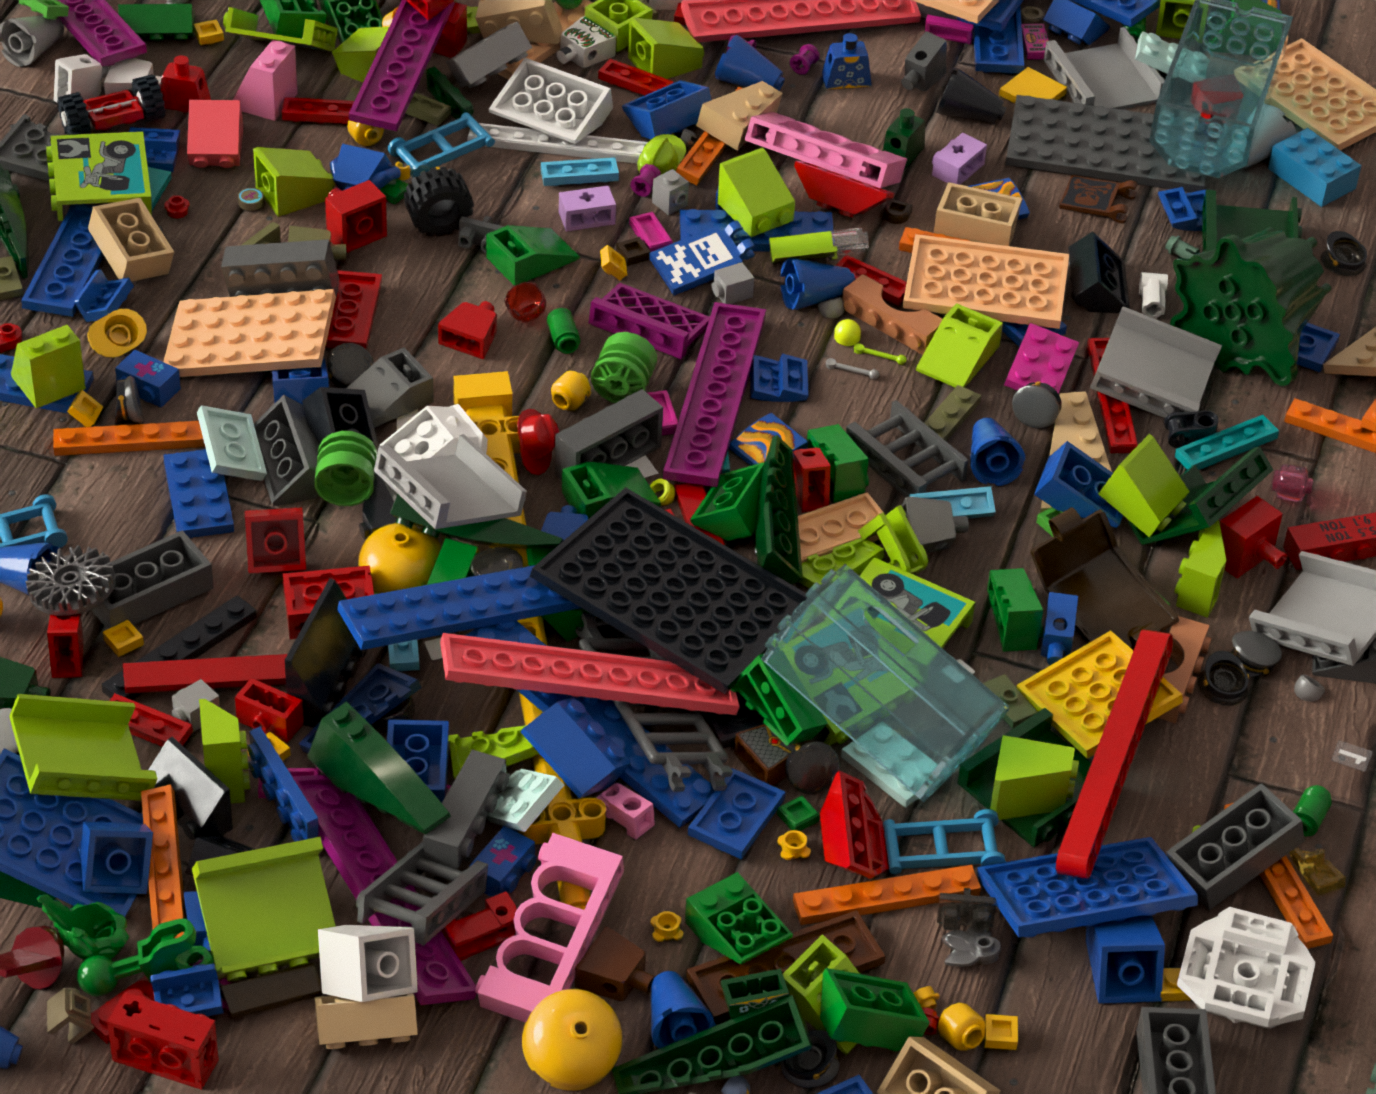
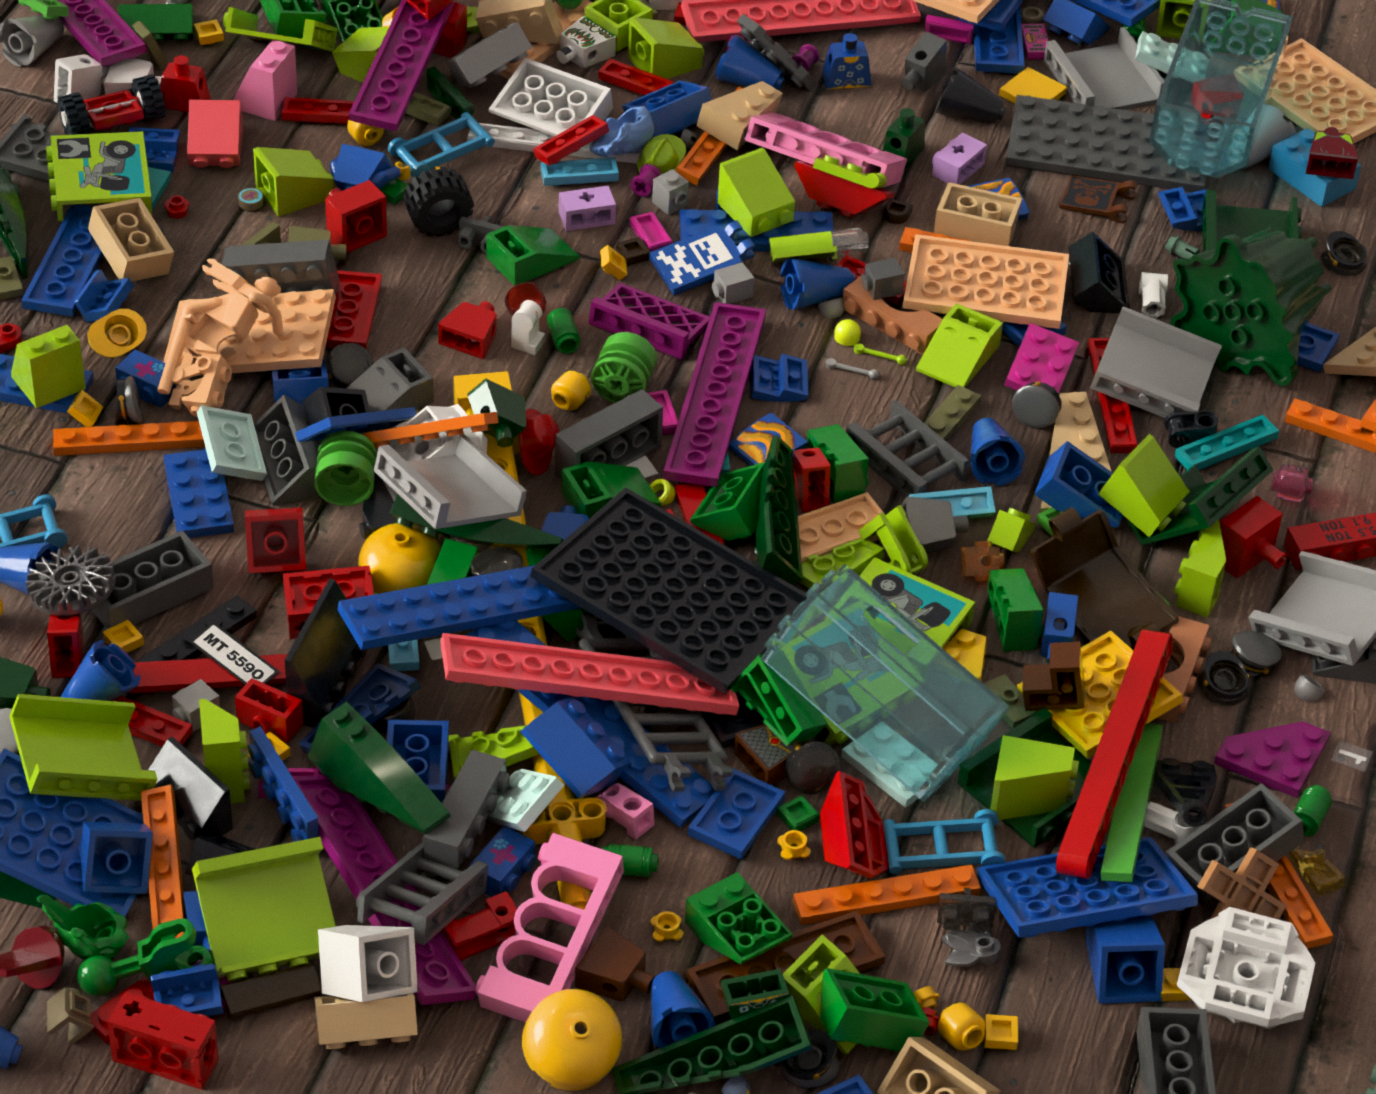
none -> blue cone [60,640,141,701]
none -> olive plate [132,21,168,70]
none -> light nougat piece [157,259,284,417]
none -> white sticker [190,621,279,685]
none -> blue tile [295,407,416,443]
none -> orange plate [361,412,498,448]
none -> dark green torso [467,379,526,448]
none -> white leg [511,300,546,355]
none -> red plate [533,115,609,166]
none -> medium blue piece [589,106,654,157]
none -> green head [602,843,659,878]
none -> dark grey plate [737,14,816,92]
none -> lime plate [813,155,887,188]
none -> dark grey brick [862,258,905,300]
none -> yellow wing [931,629,987,687]
none -> clear orange brick [961,541,1004,581]
none -> lime slope [987,508,1037,553]
none -> reddish brown brick [1022,642,1085,711]
none -> bright green tile [1101,724,1163,882]
none -> white piece [1144,802,1201,845]
none -> black plate [1154,758,1217,827]
none -> medium nougat plate [1197,847,1287,920]
none -> magenta plate [1214,721,1331,798]
none -> dark red torso [1305,127,1358,179]

